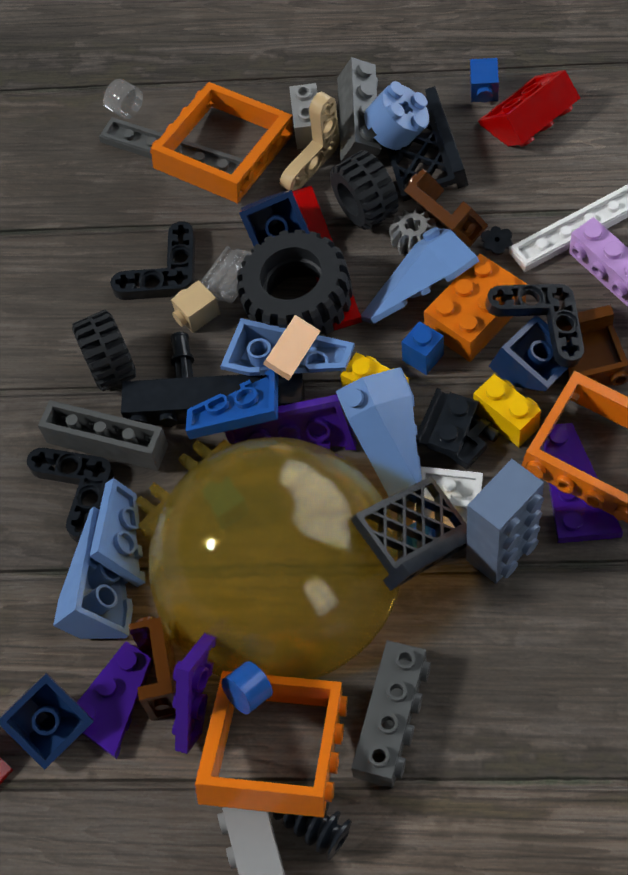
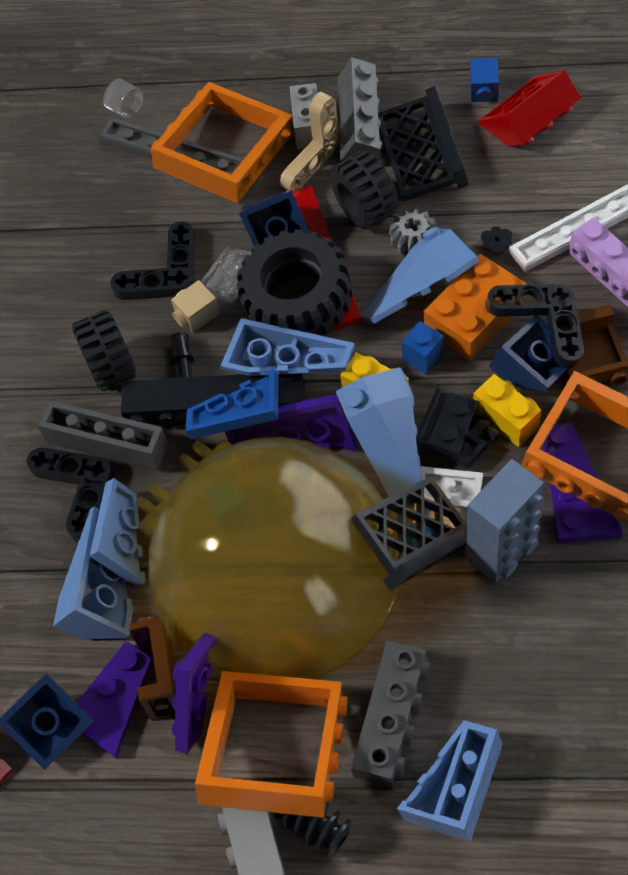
blue piece [222,661,273,714] -> none
light nougat tile [263,315,320,381] -> none
medium blue brick [364,81,429,150] -> none
reddish brown panel [404,169,488,247] -> none
none -> medium blue wedge [397,720,502,842]

